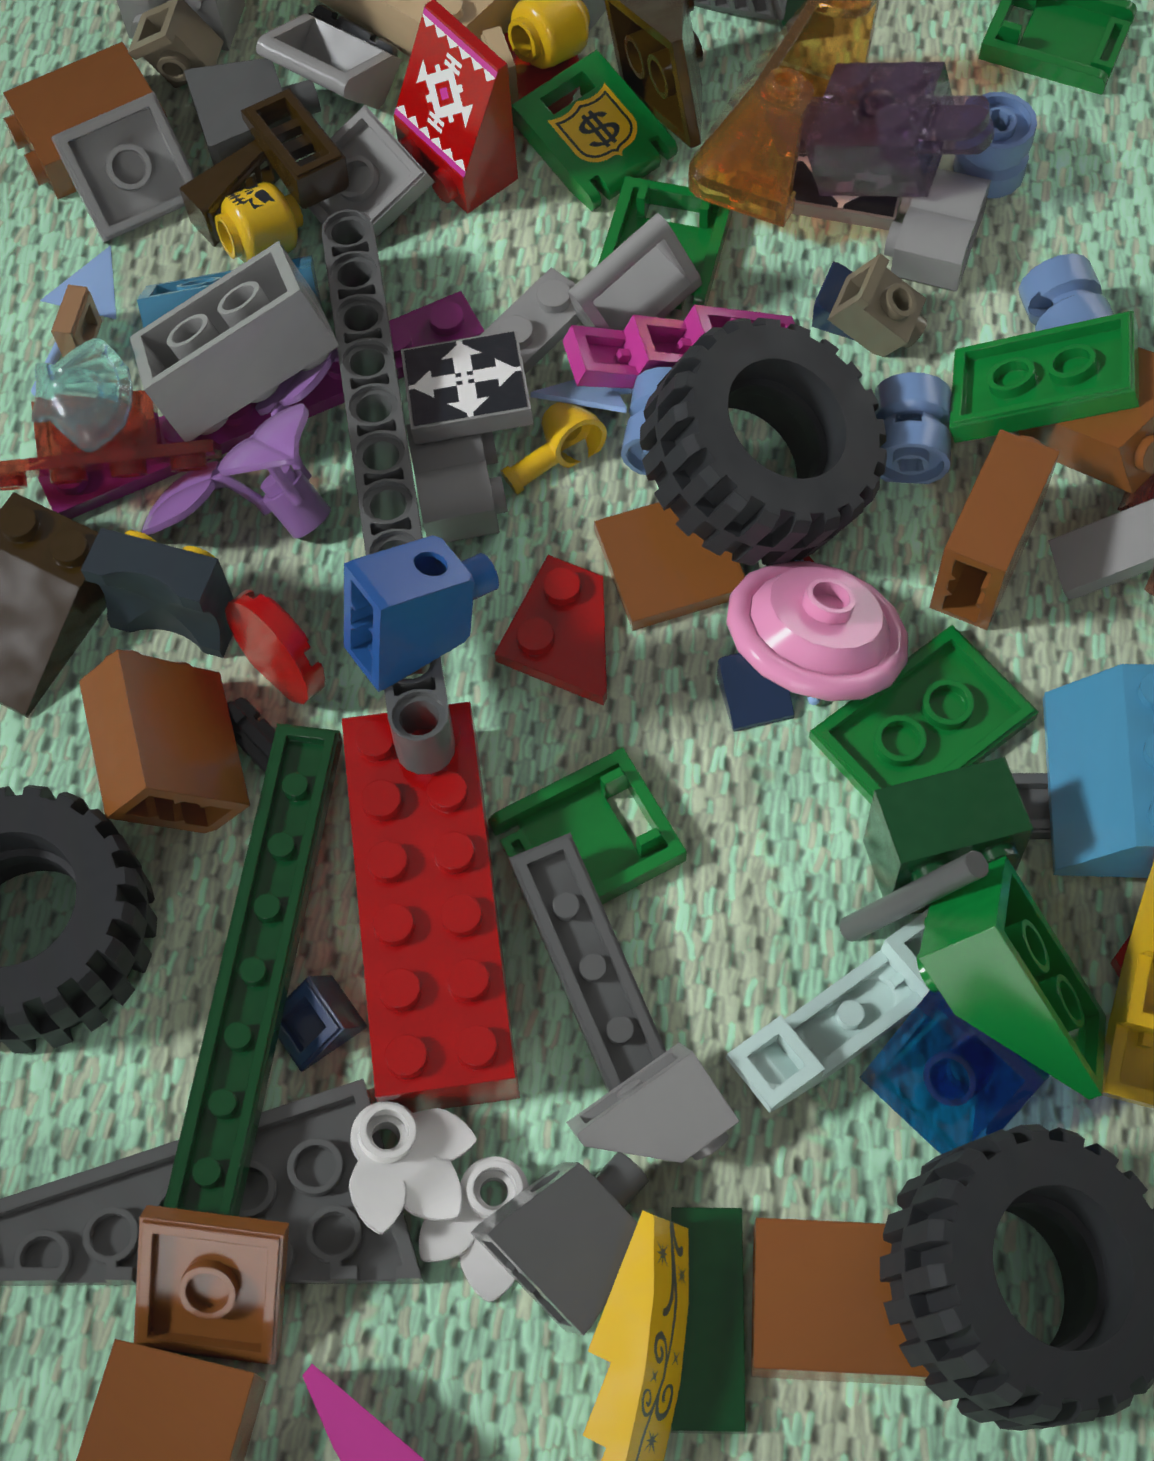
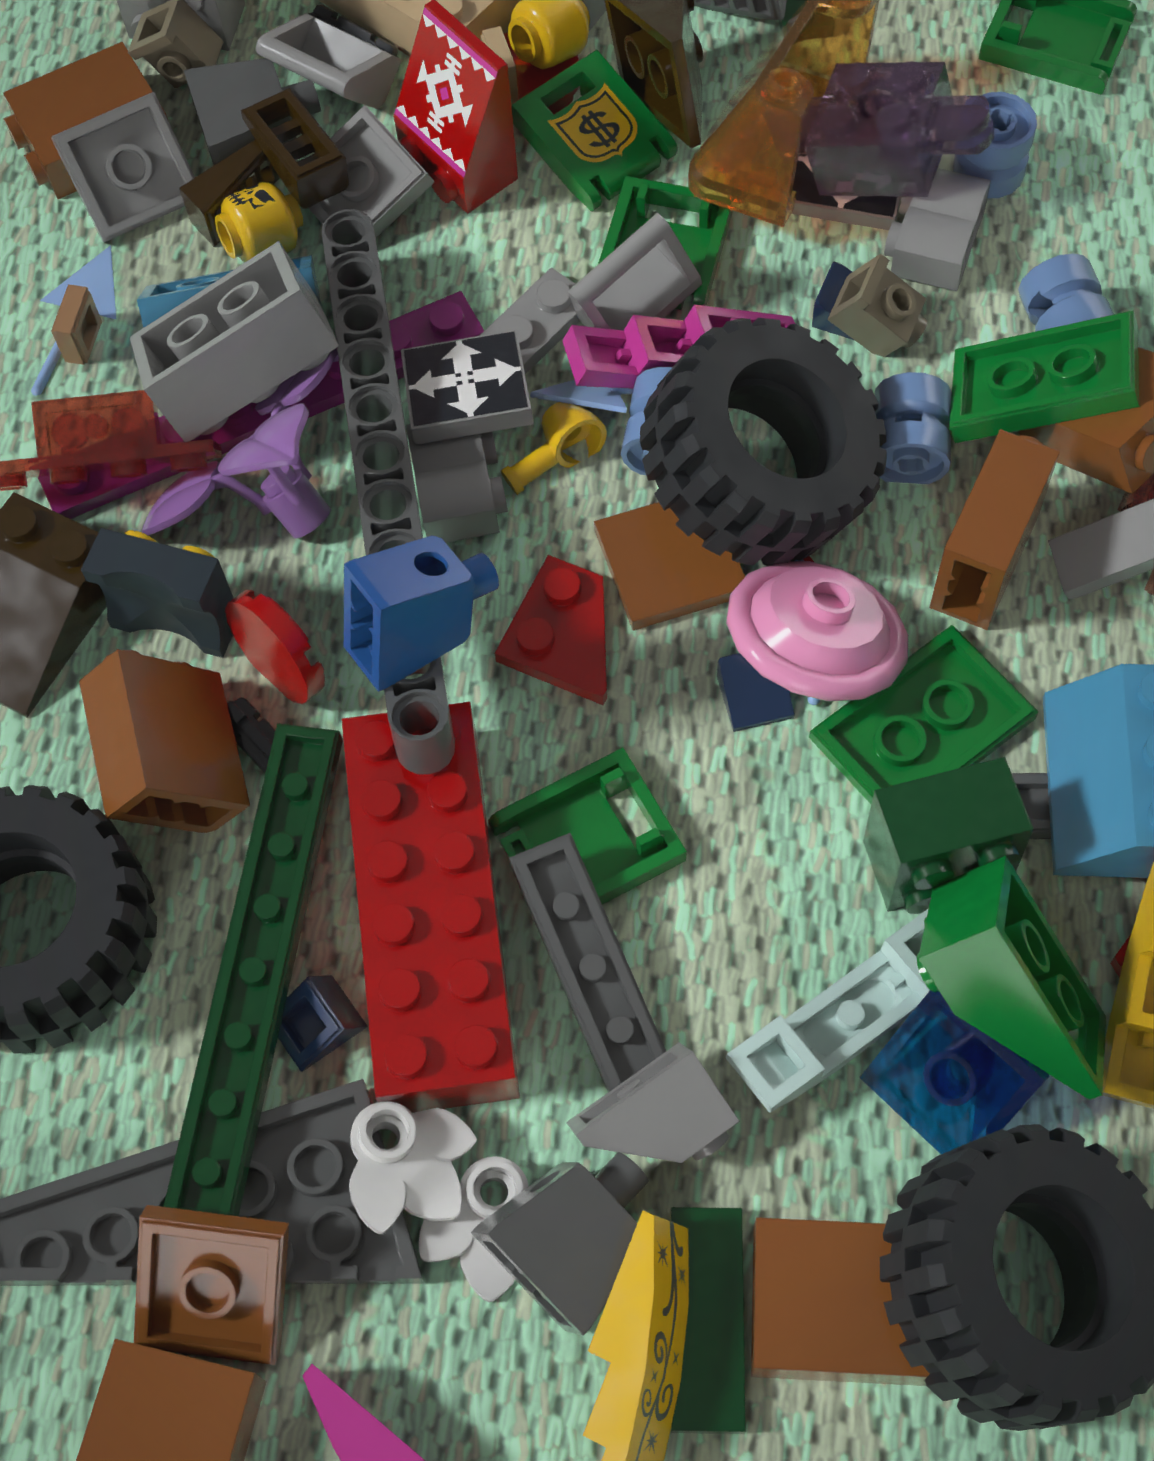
clear light blue animal [31,338,133,453] -> none
dark grey bar [840,851,988,942] -> none

